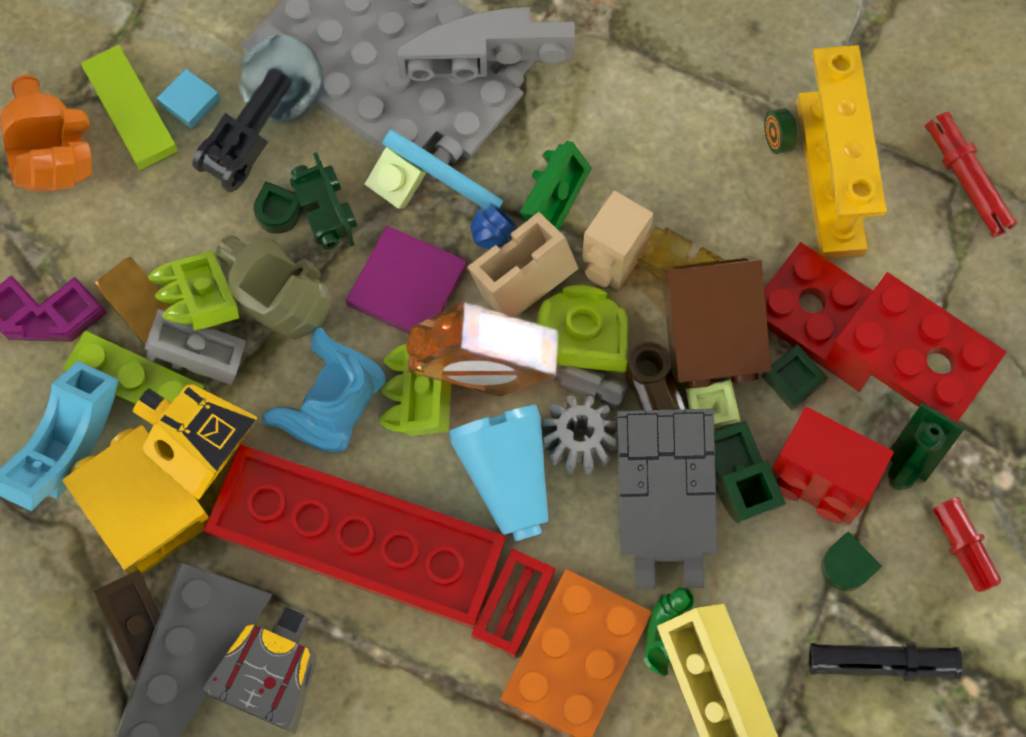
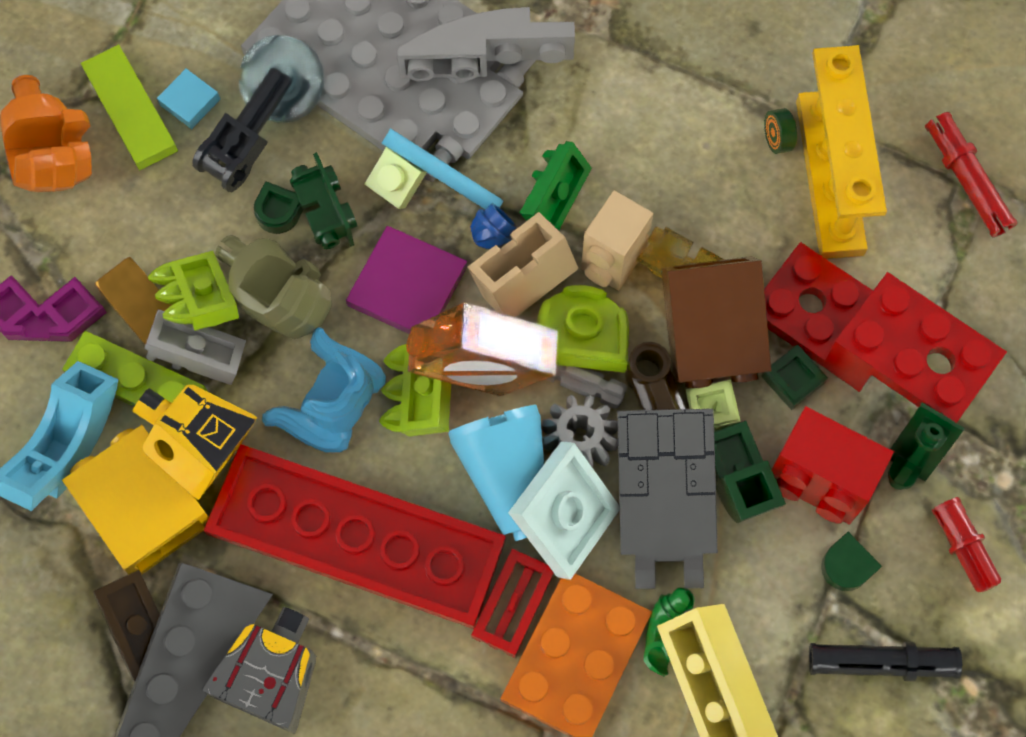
none -> light aqua plate [508,441,620,580]

